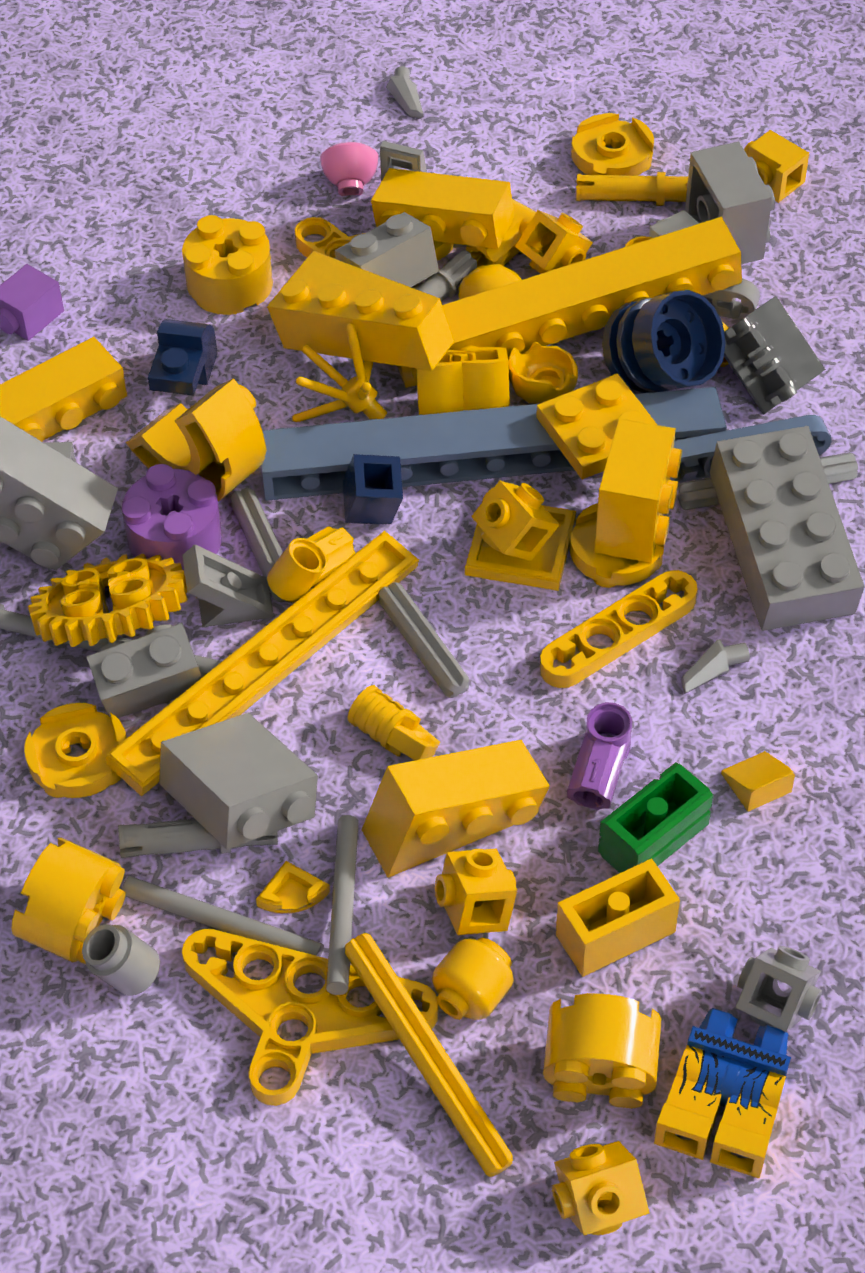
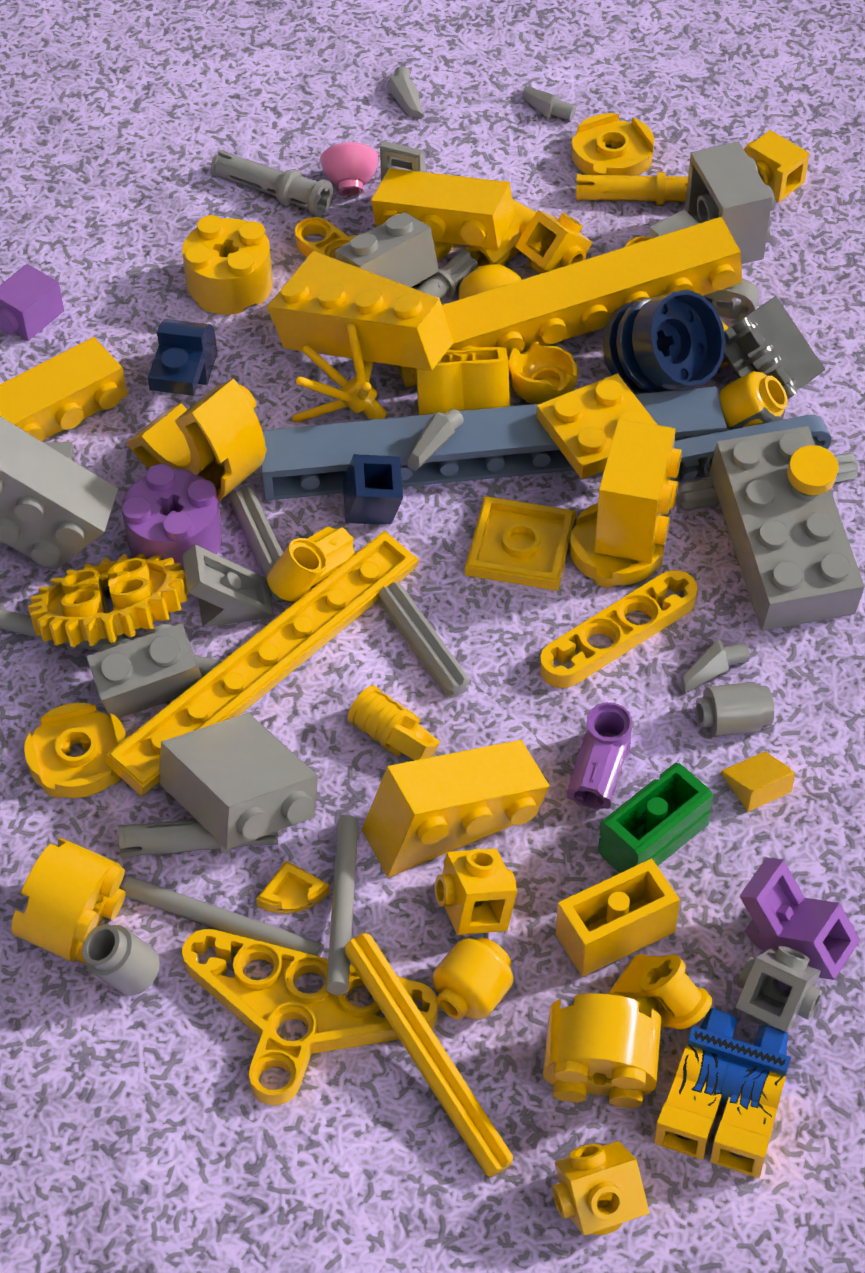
yellow brick [471,480,559,561] -> none
none -> light grey pin [211,150,334,218]
none -> light grey bar [408,409,464,471]
none -> light grey bar [522,86,576,121]
none -> yellow piece [607,954,712,1030]
none -> light grey brick [696,682,774,737]
none -> yellow head [719,371,788,430]
none -> medium lavender brick [739,857,860,980]
none -> yellow tile [787,445,839,495]

